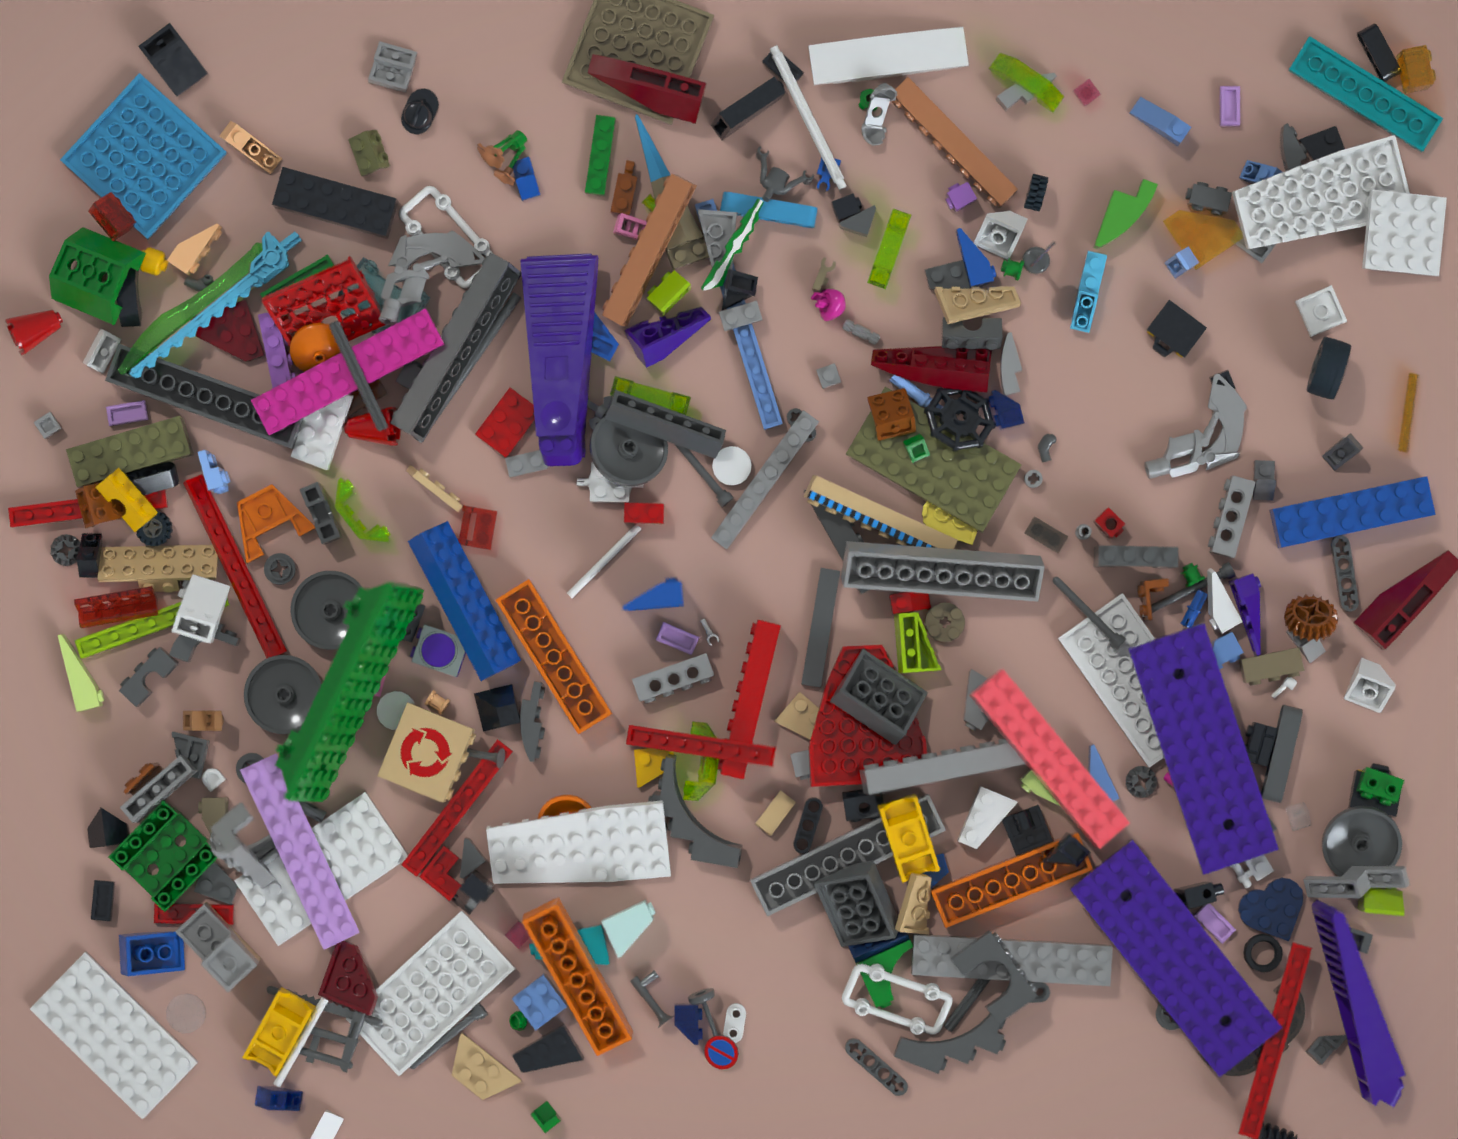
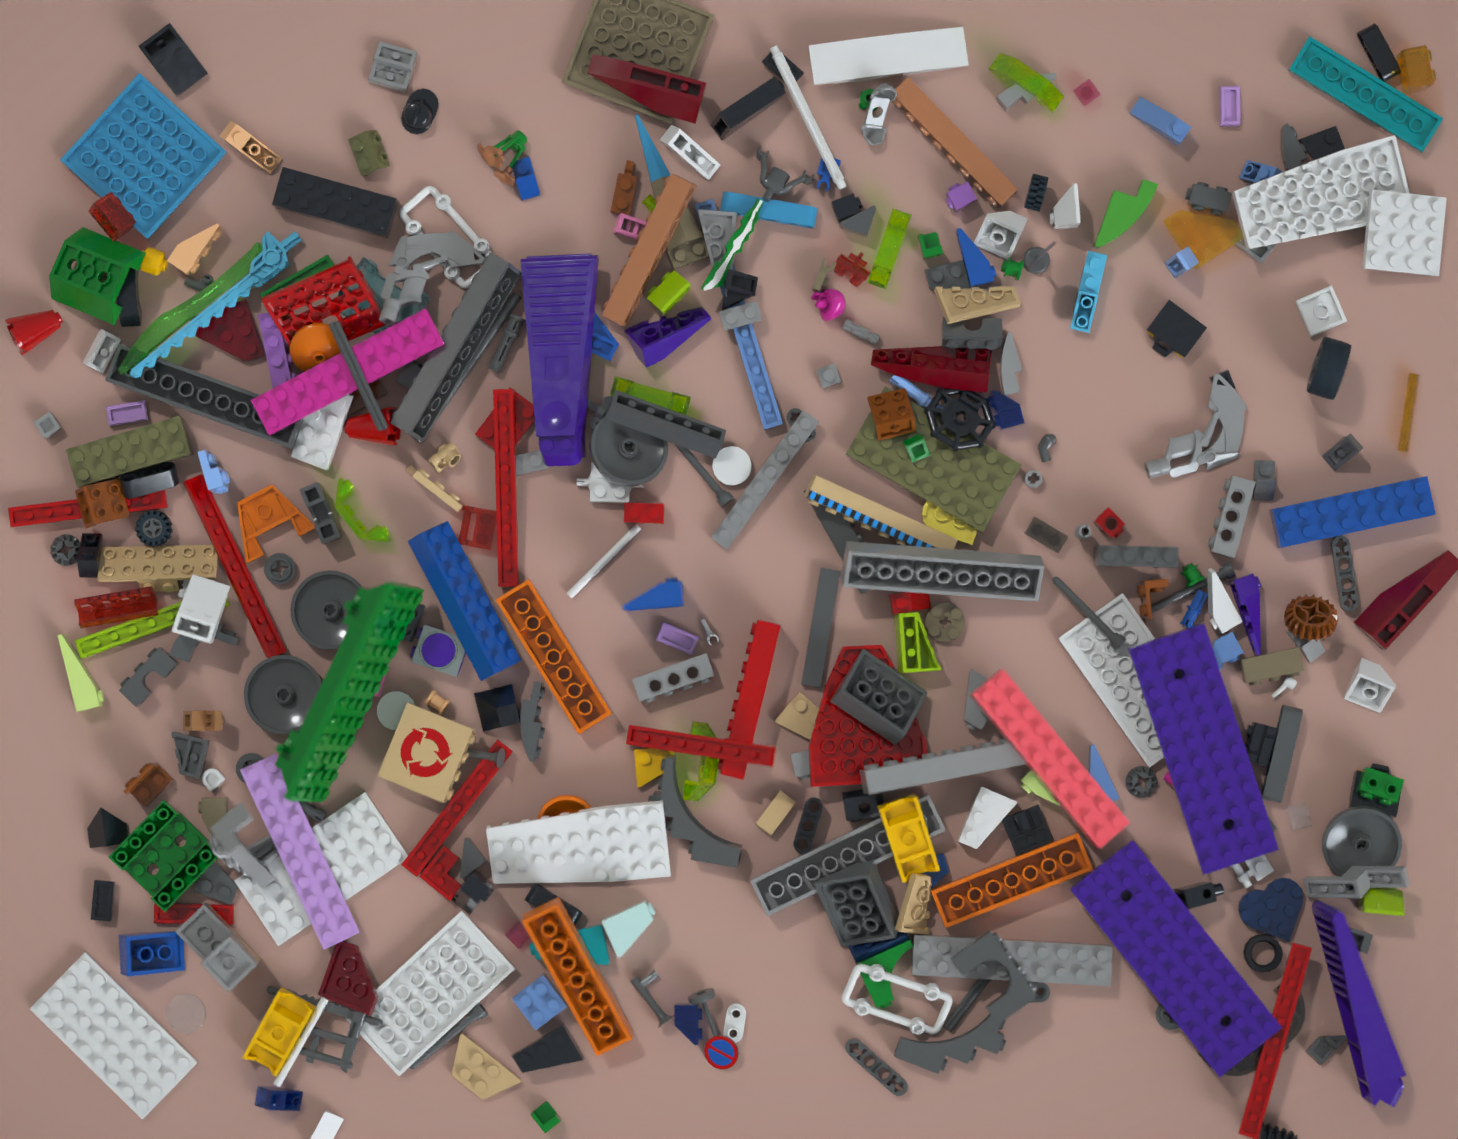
yellow arch [96,468,158,532] -> none
light grey brick [120,755,198,823] -> none
green plate [509,1011,527,1031] -> none
green plate [585,115,616,196] -> none
black slope [1042,832,1090,867] -> none
lavender tile [1194,904,1236,944] -> none
none -> tan plate [428,442,461,473]
none -> dark grey pin [489,313,526,373]
none -> red plate [493,389,519,587]
none -> black beam [524,883,583,925]
none -> white slope [660,125,720,180]
none -> clear red hips [834,252,871,287]
none -> green panel [918,232,943,259]
none -> white slope [1049,183,1081,229]

